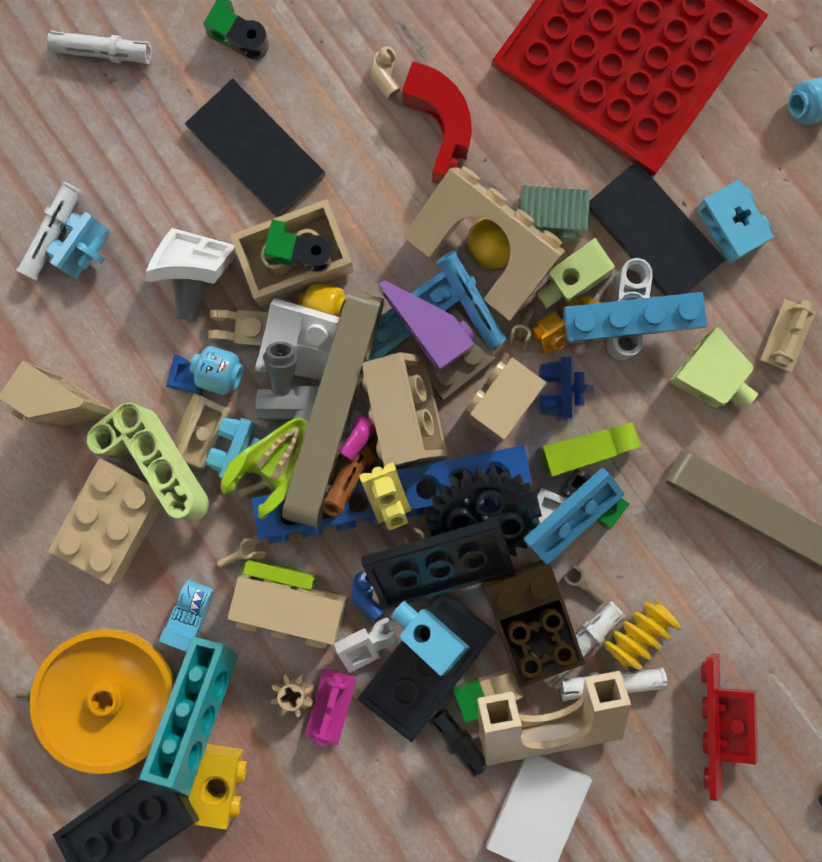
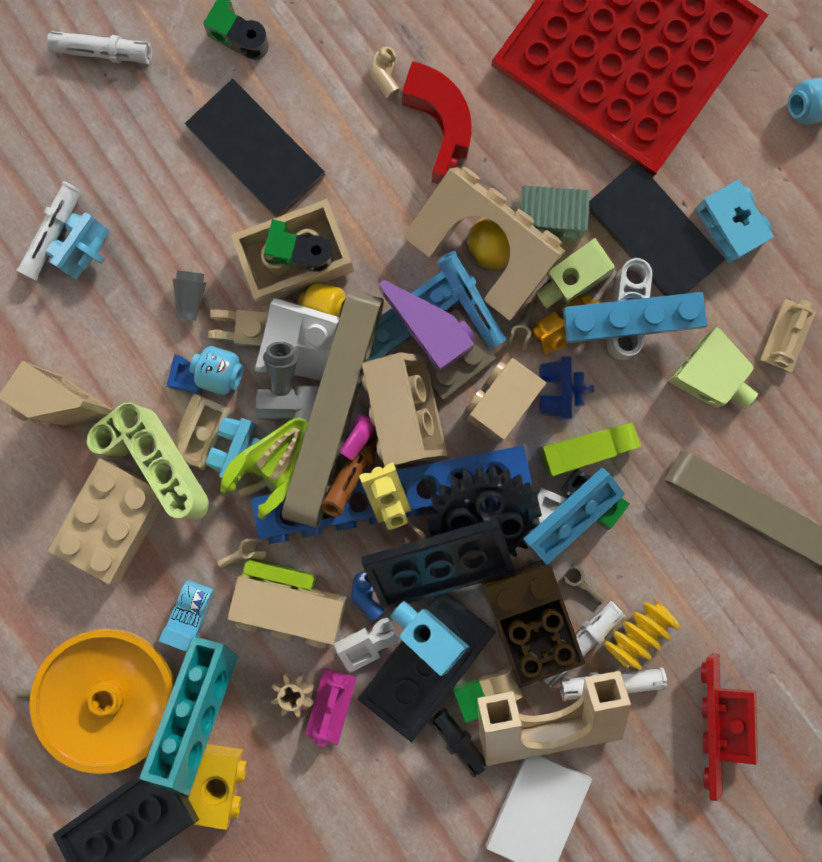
white plate [145,228,236,284] -> none

